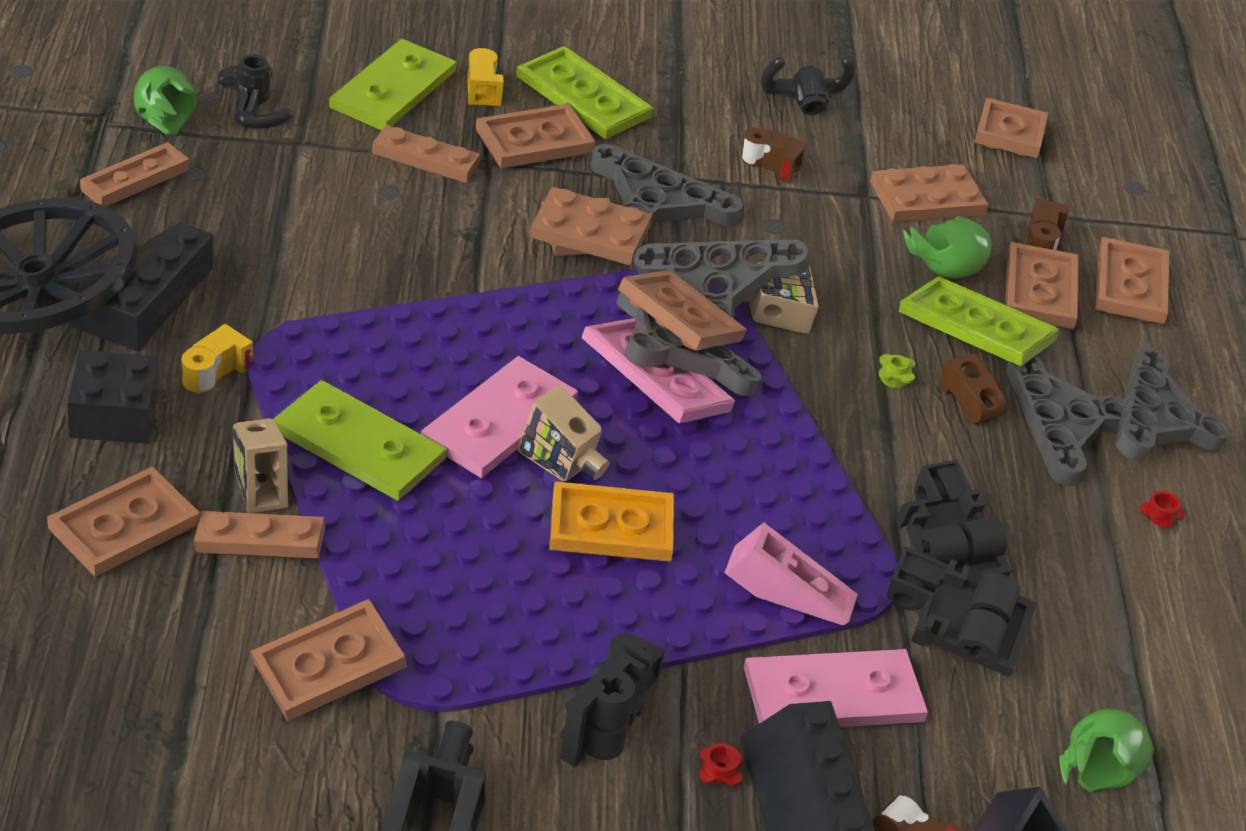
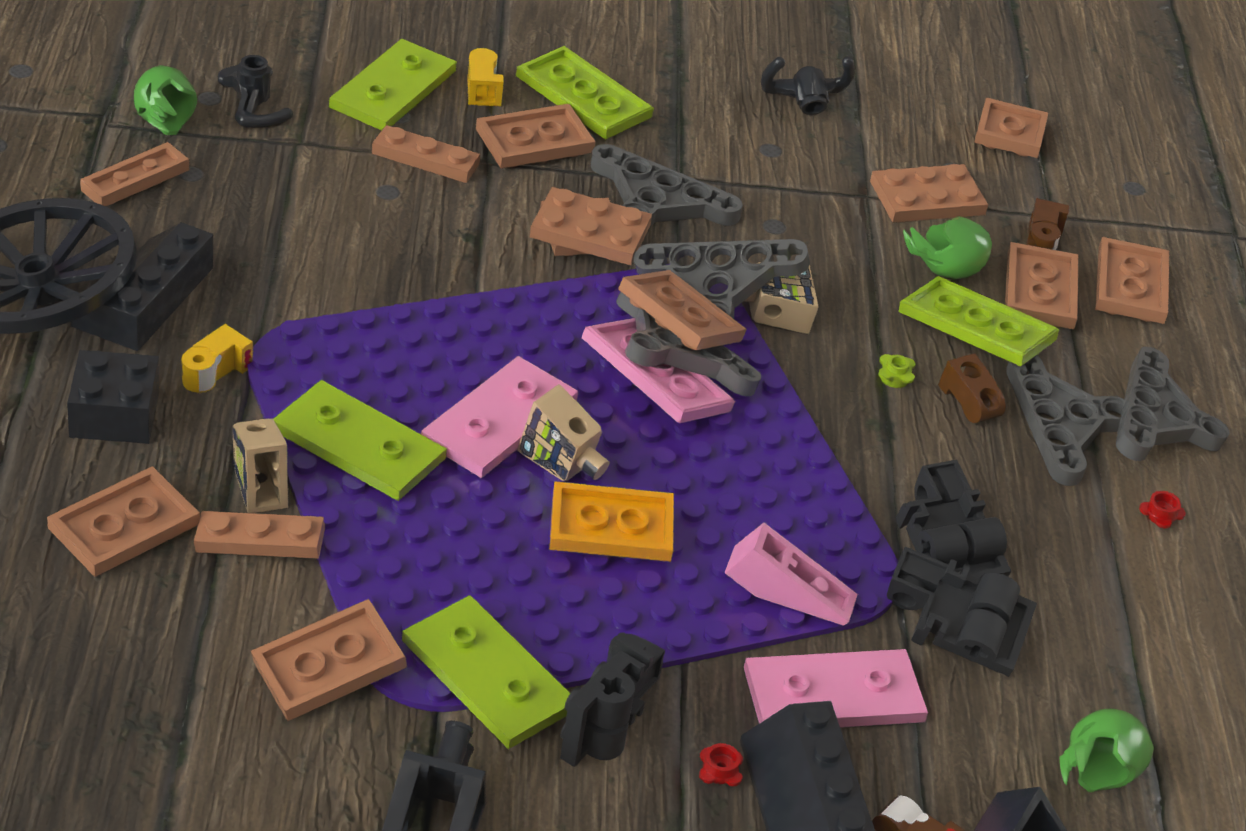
reddish brown leg [741,128,807,184] -> none
none -> lime plate [402,595,570,750]

